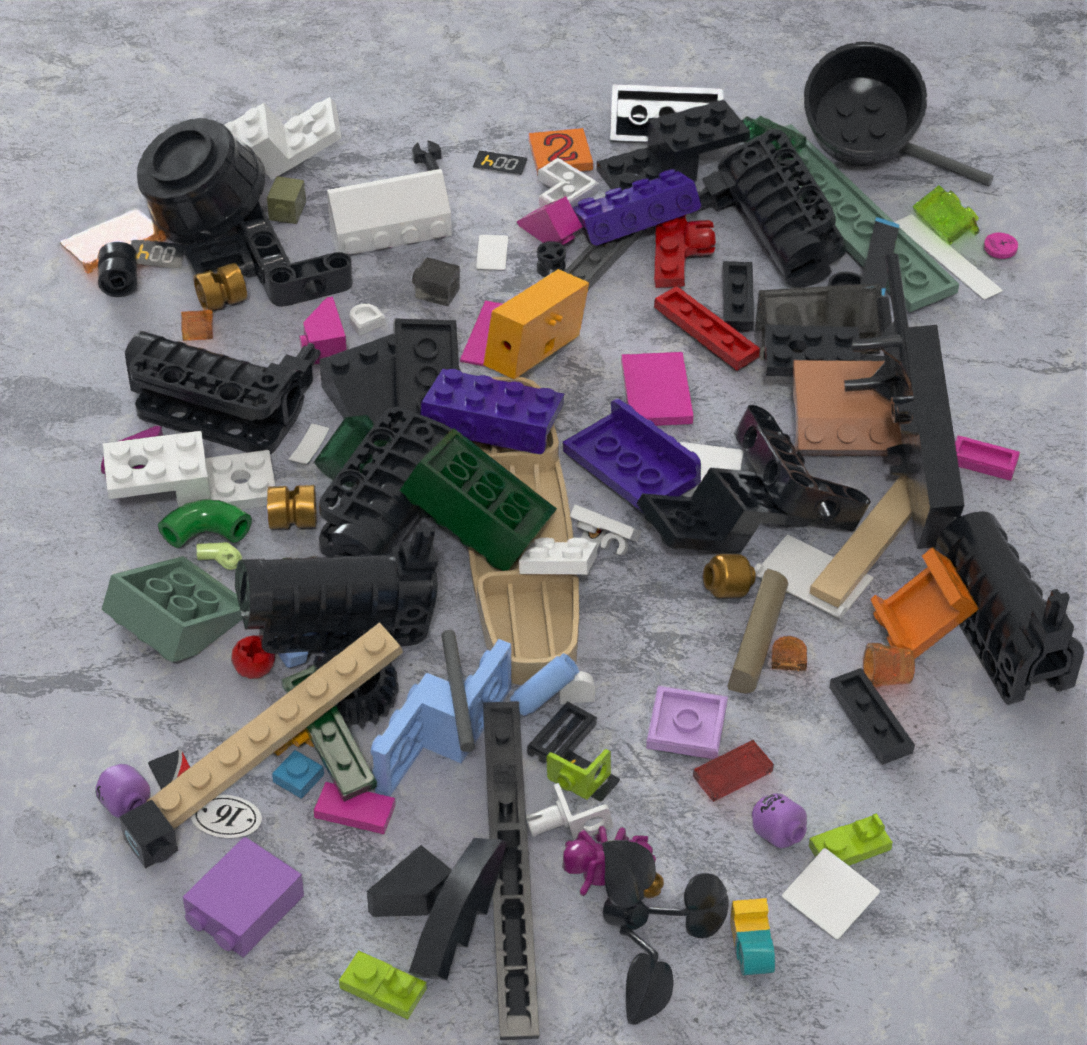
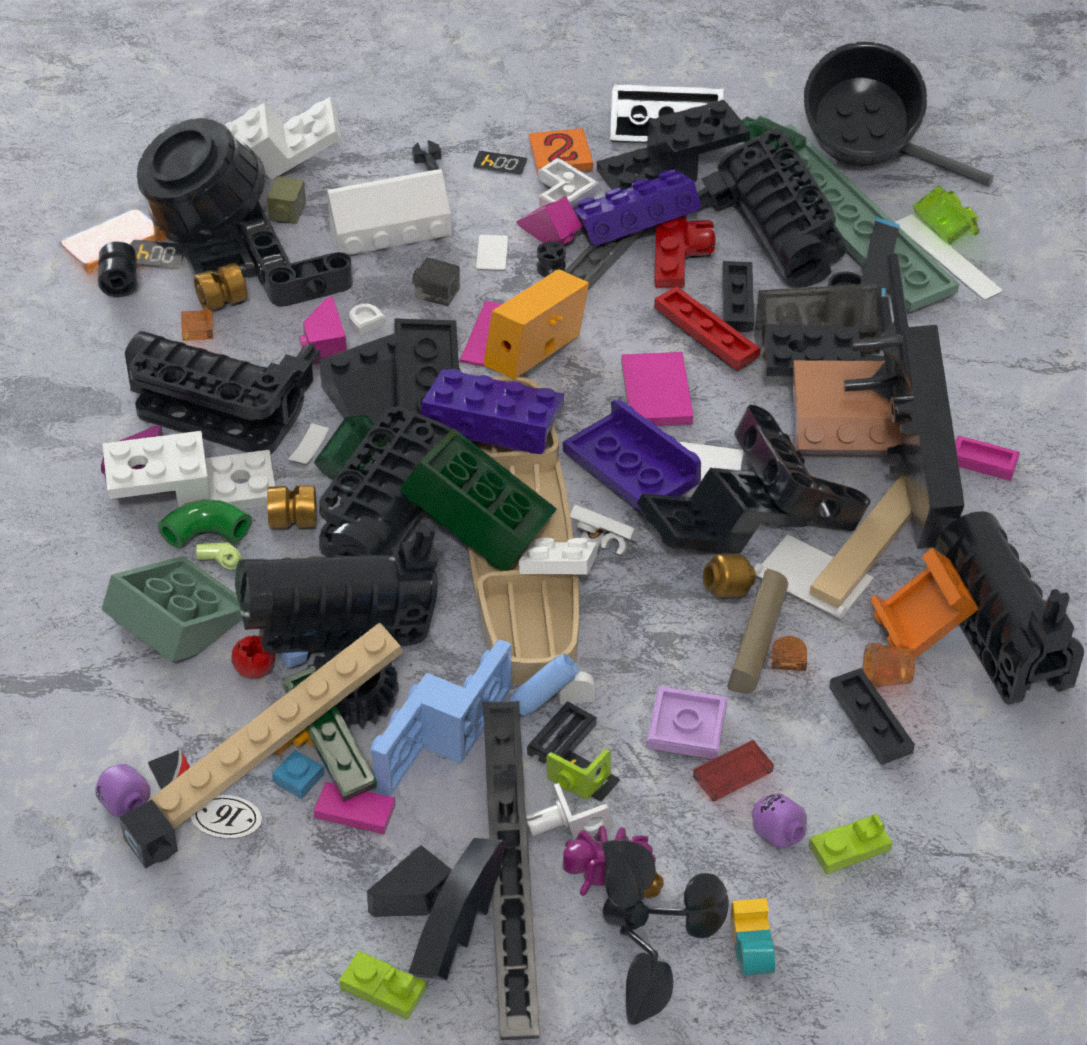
medium lavender brick [183,836,304,958] -> none
dark grey bar [441,630,475,752] -> none
white sticker [782,848,880,939] -> none
dark pink piece [984,232,1018,259] -> none

